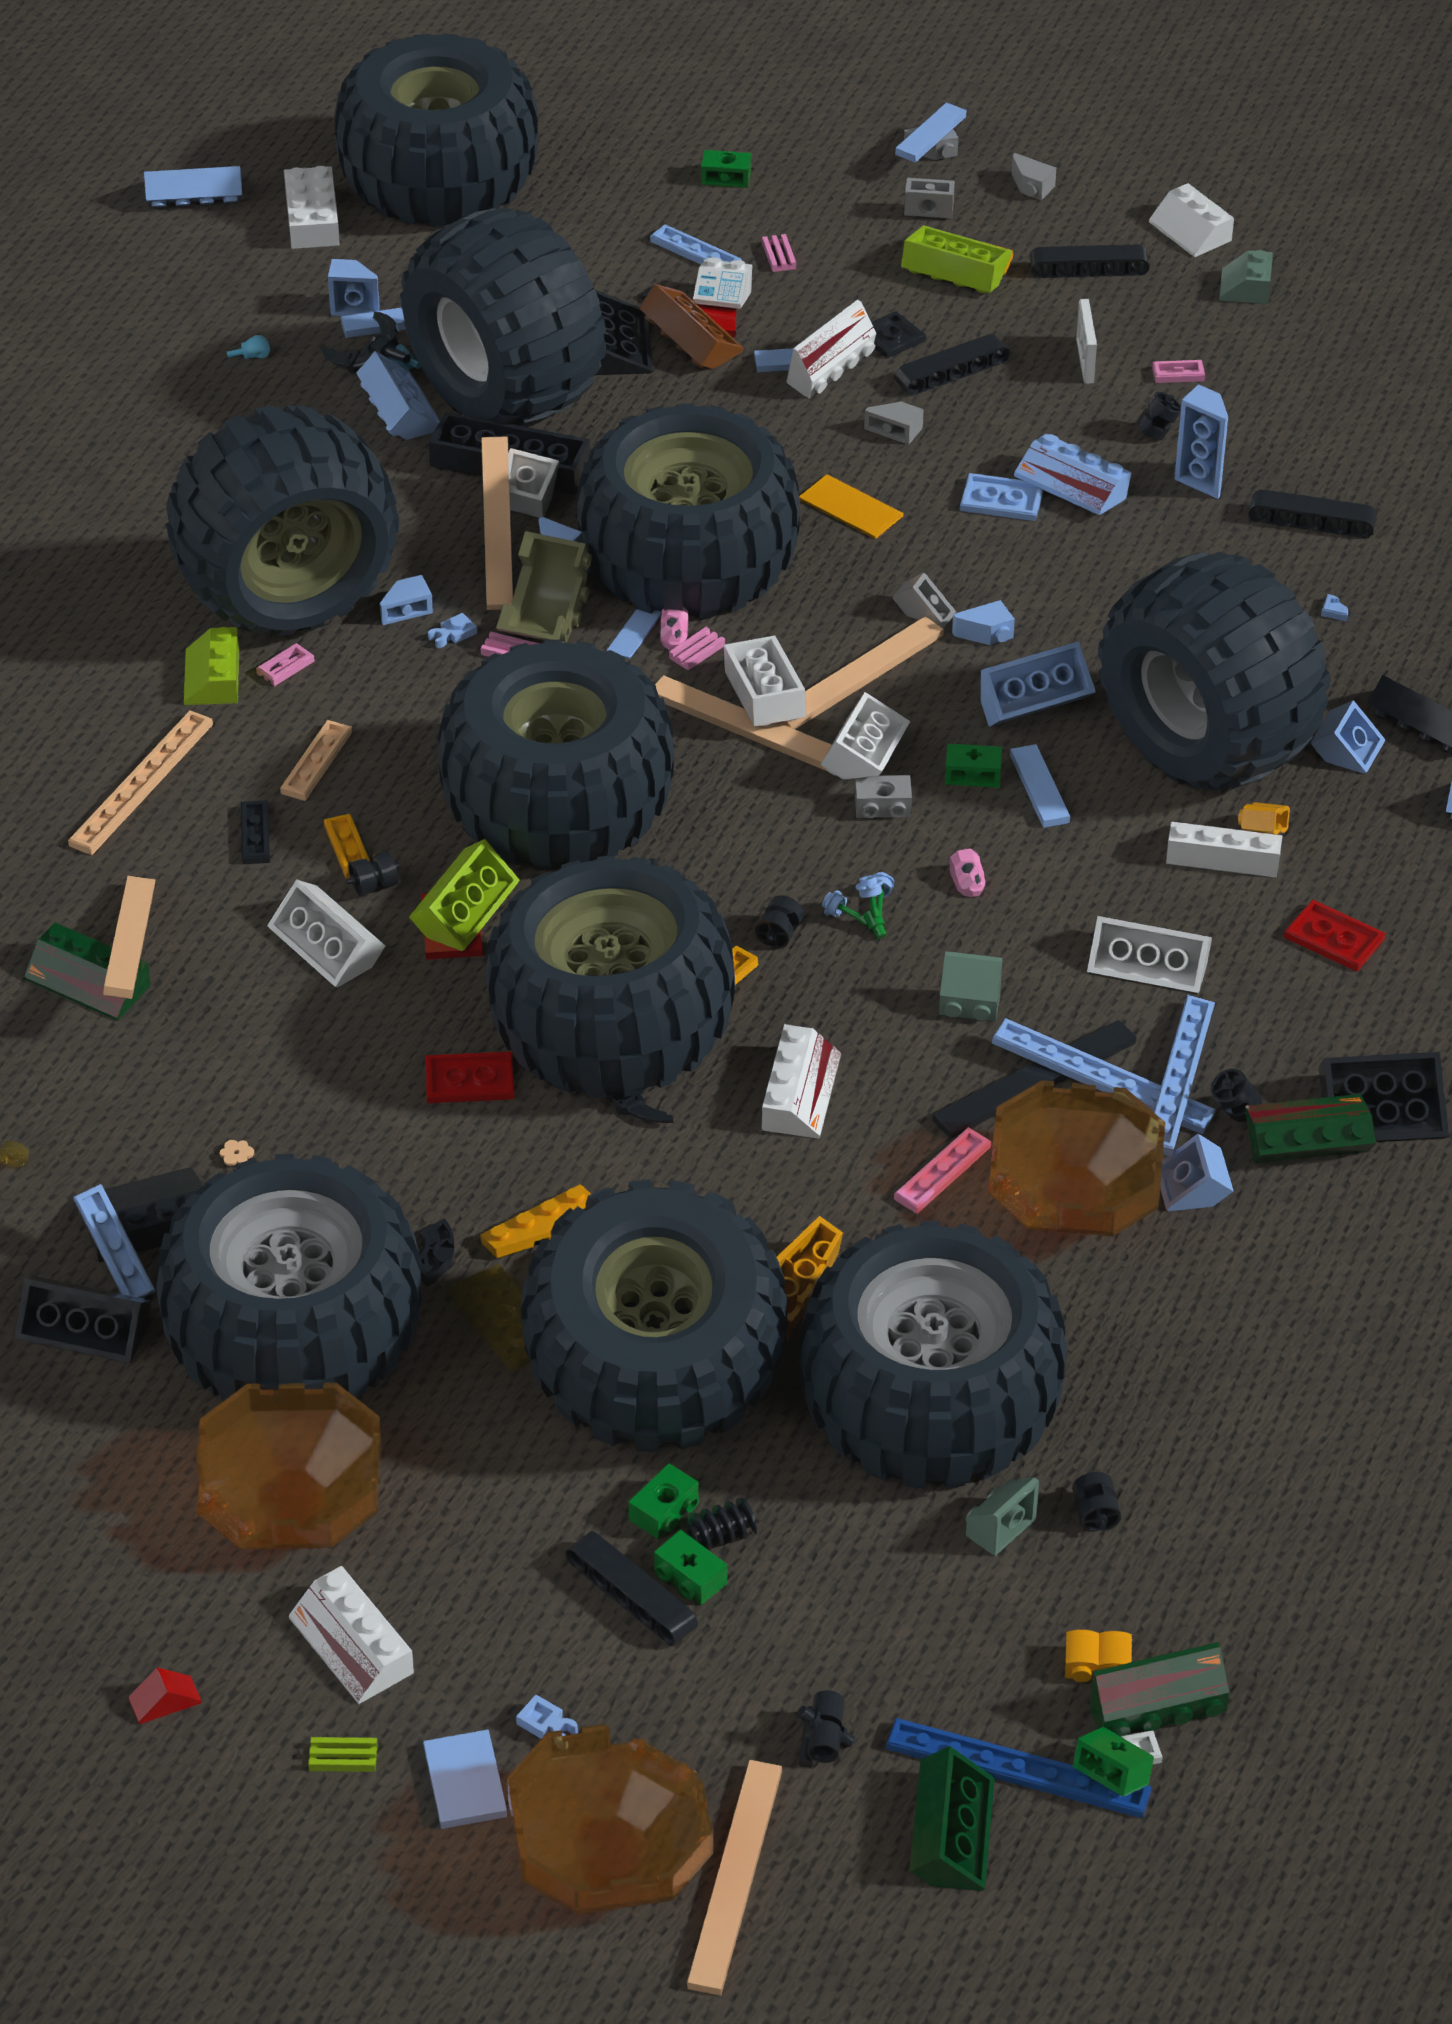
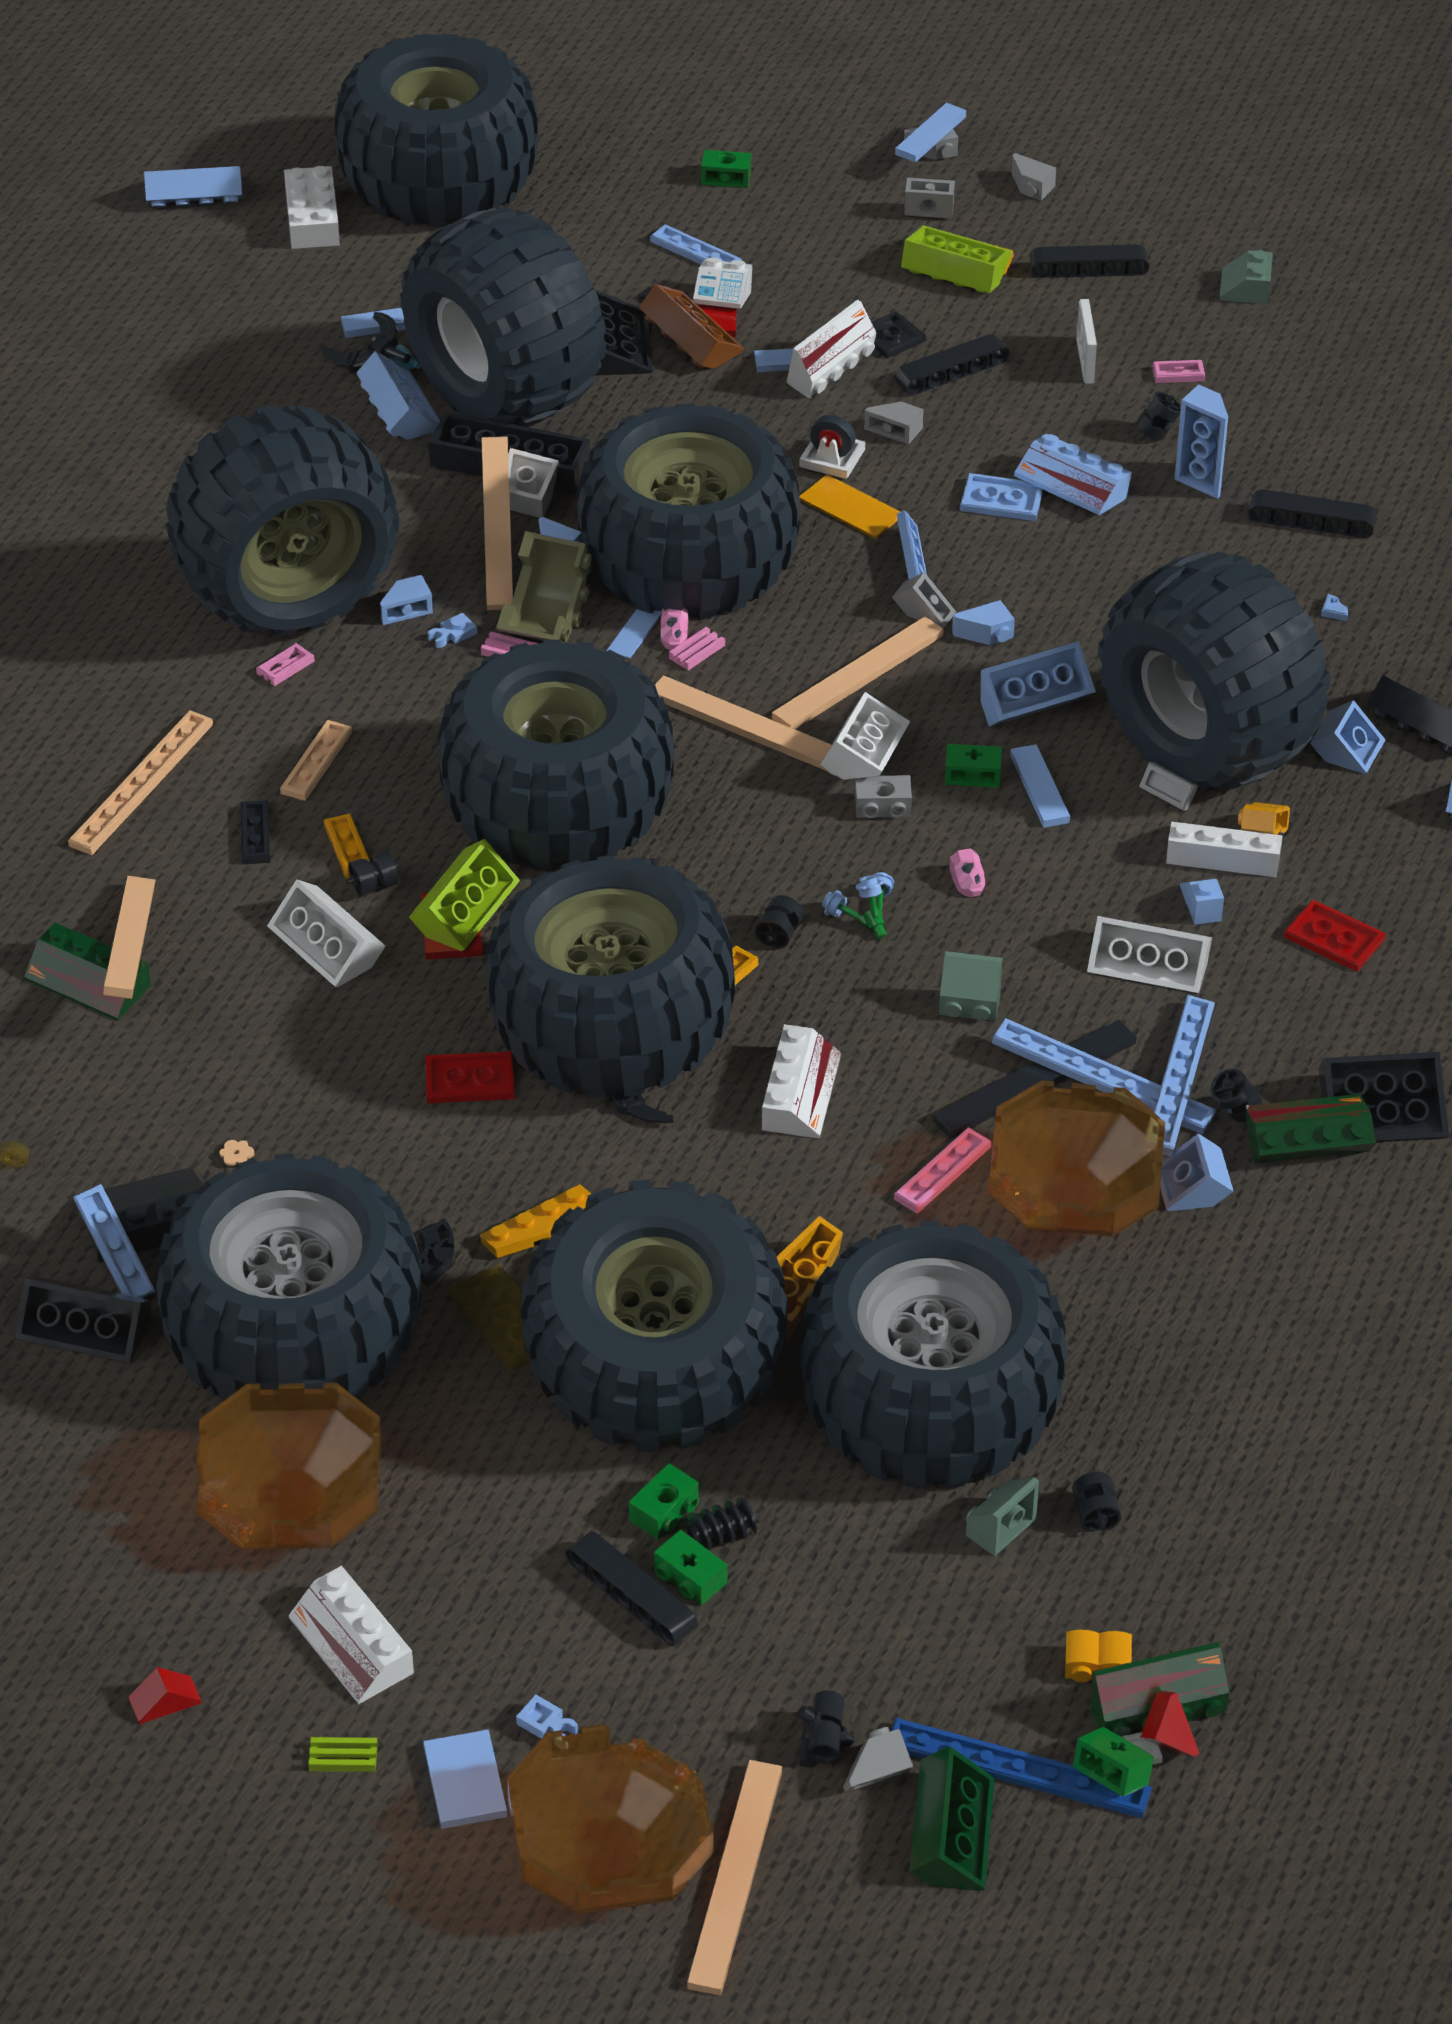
lime slope [184,627,239,705] -> none
medium azure piece [227,335,270,359] -> none
light blue slope [328,259,380,316] -> none
white brick [724,636,806,726] -> none
bright pink tile [762,234,796,272] -> none
white slope [1149,183,1234,257] -> none
none -> plate [799,414,865,479]
none -> light grey slope [843,1727,913,1793]
none -> light blue tile [896,510,927,579]
none -> light grey tile [1139,762,1198,811]
none -> red slope [1140,1691,1200,1757]
none -> light blue slope [1180,879,1224,925]

